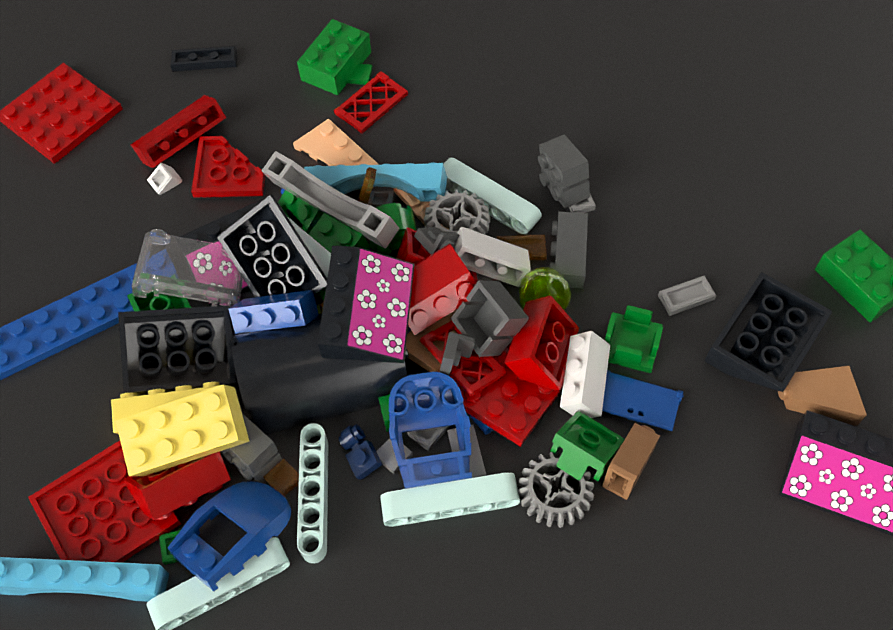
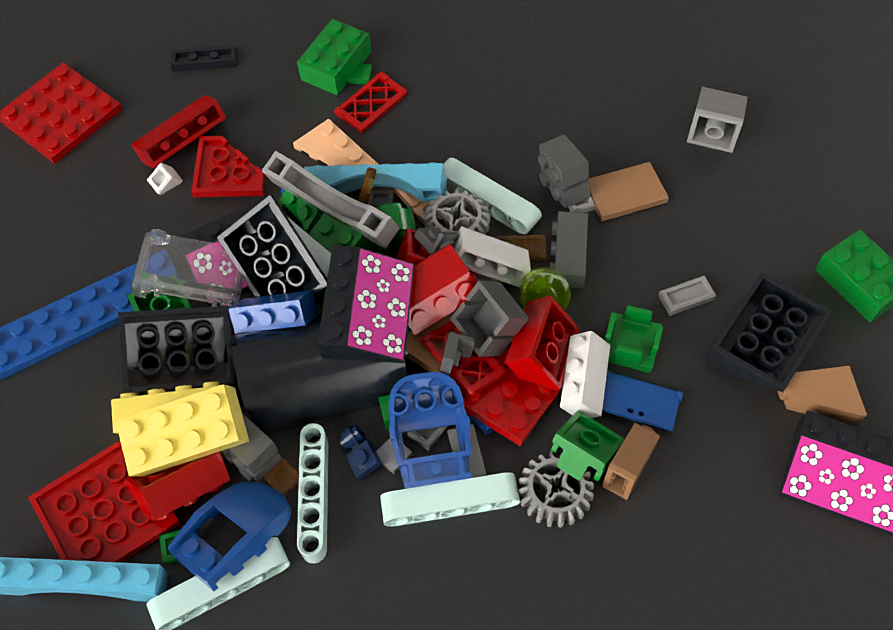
none -> medium nougat tile [587,162,669,222]
none -> light grey slope [687,87,748,153]

